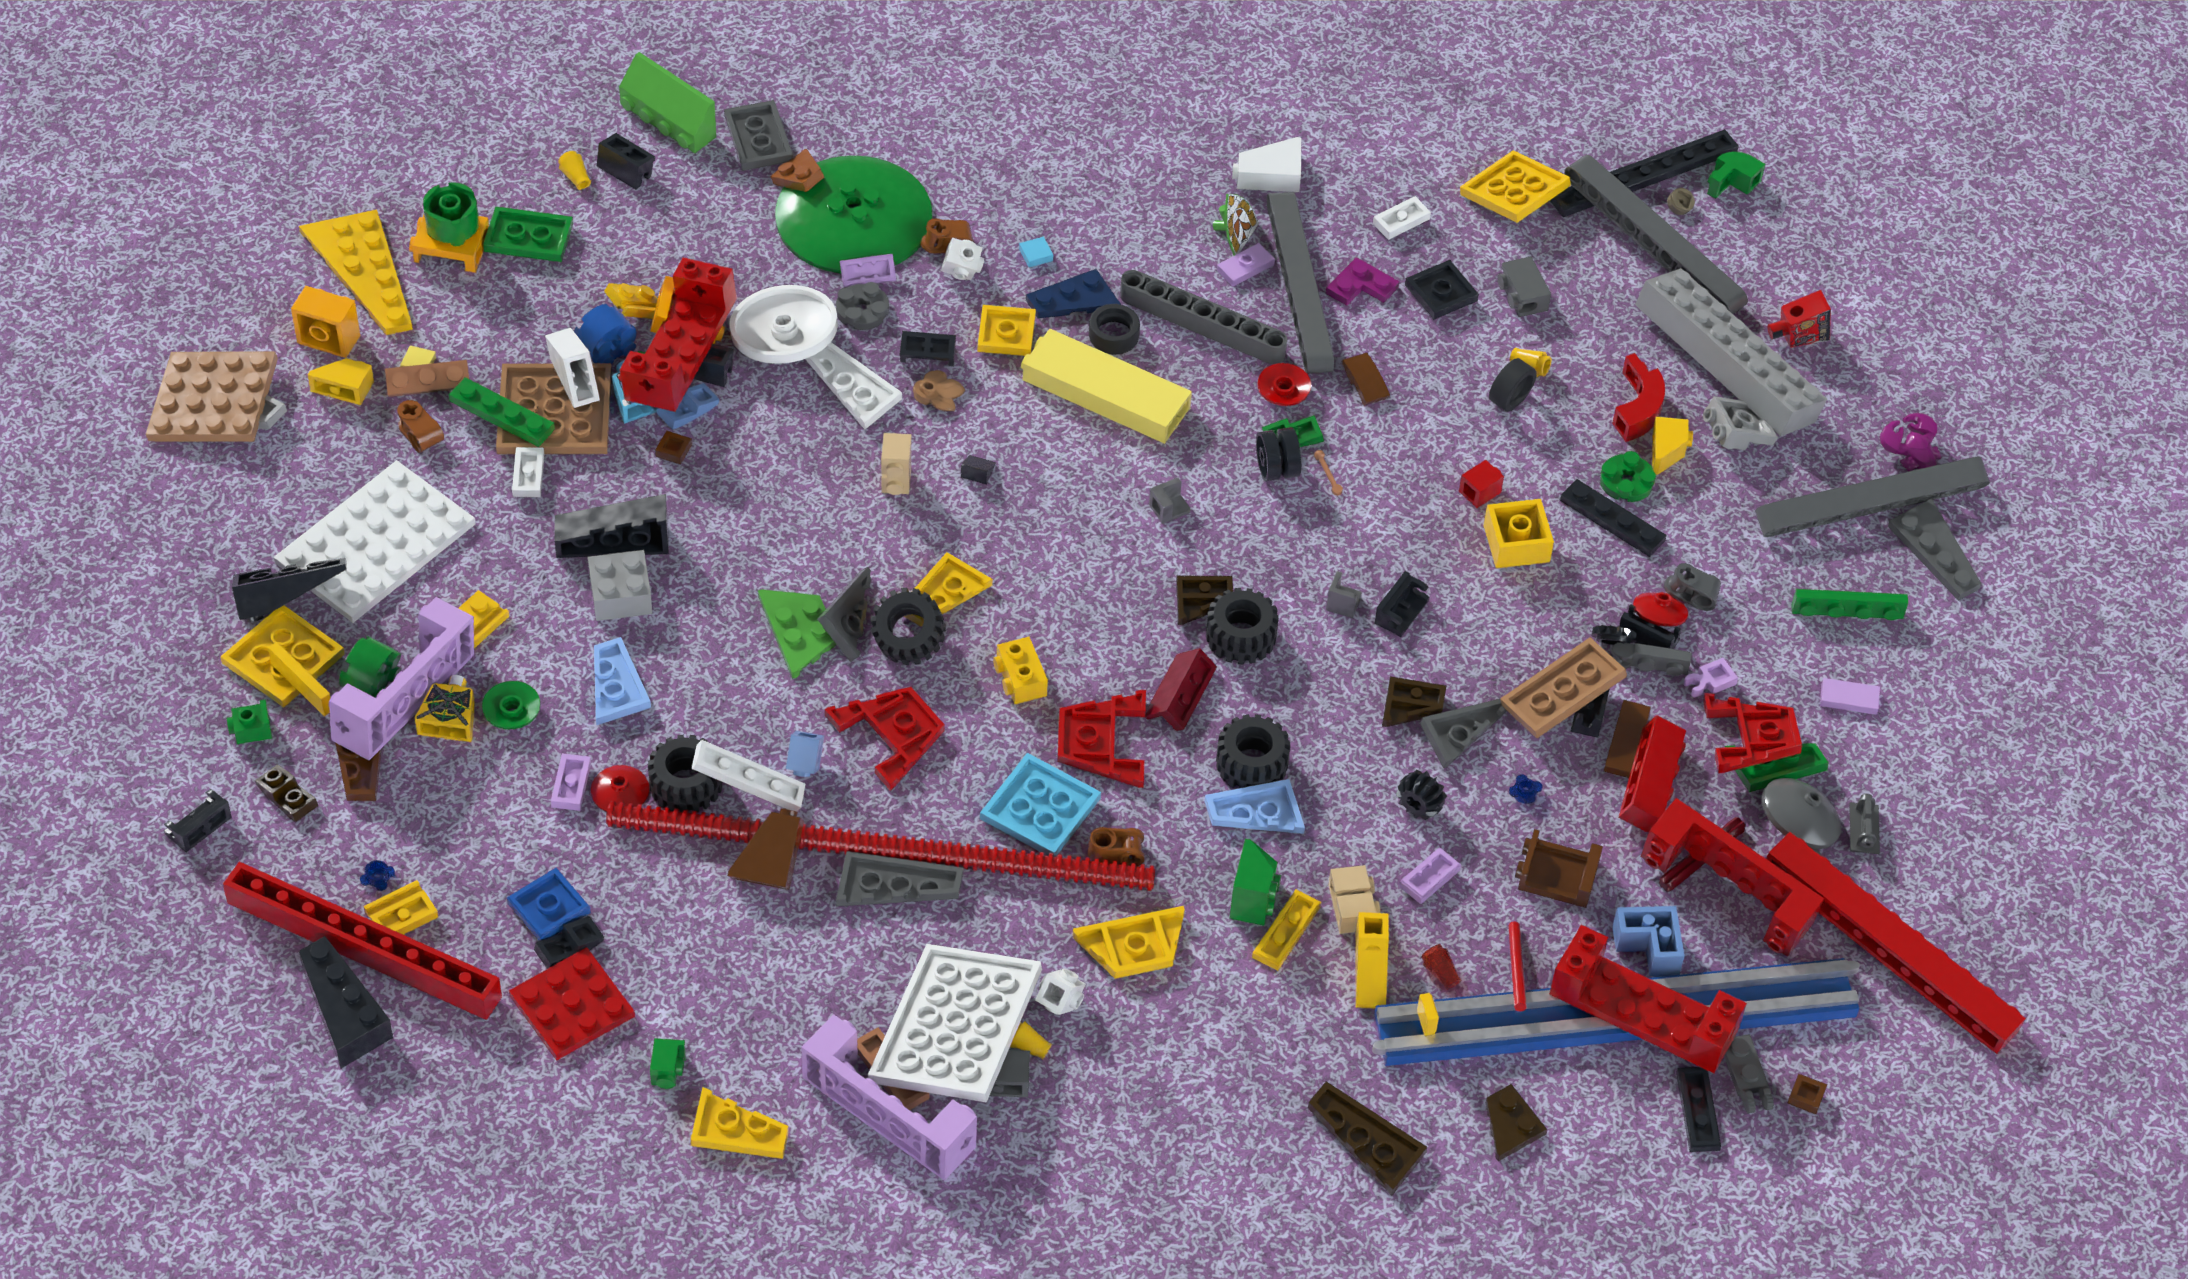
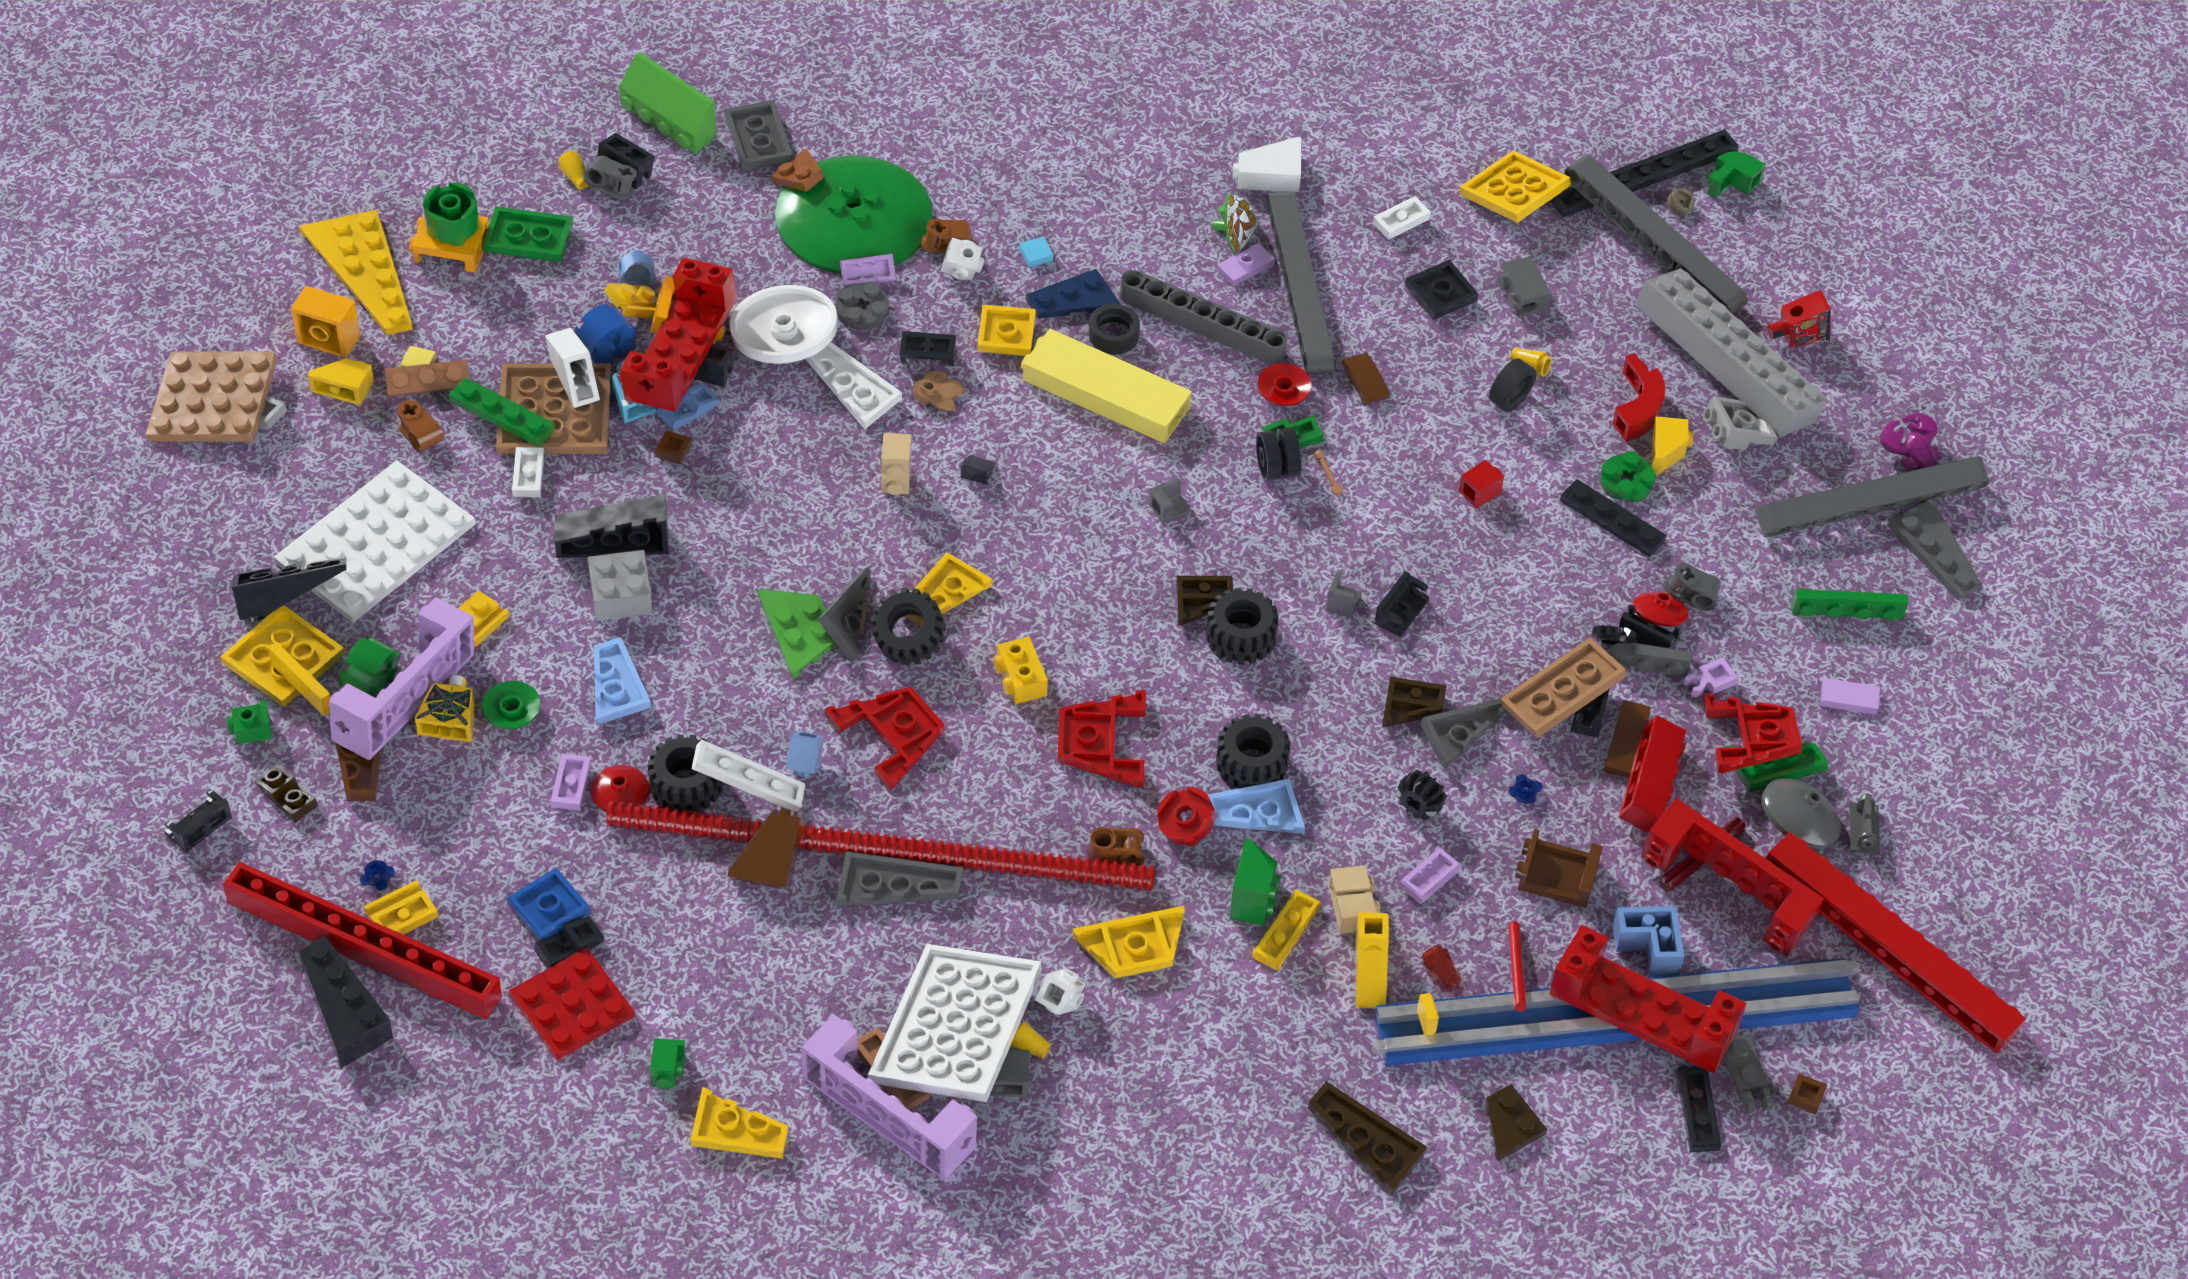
medium azure plate [980,753,1101,857] -> none
dark red panel [1145,648,1217,731] -> none
magenta plate [1325,257,1400,306] -> none
yellow slope [1483,499,1554,568] -> none
none -> dark grey piece [583,156,637,200]
none -> medium blue piece [618,250,656,287]
none -> red plate [1157,787,1217,847]

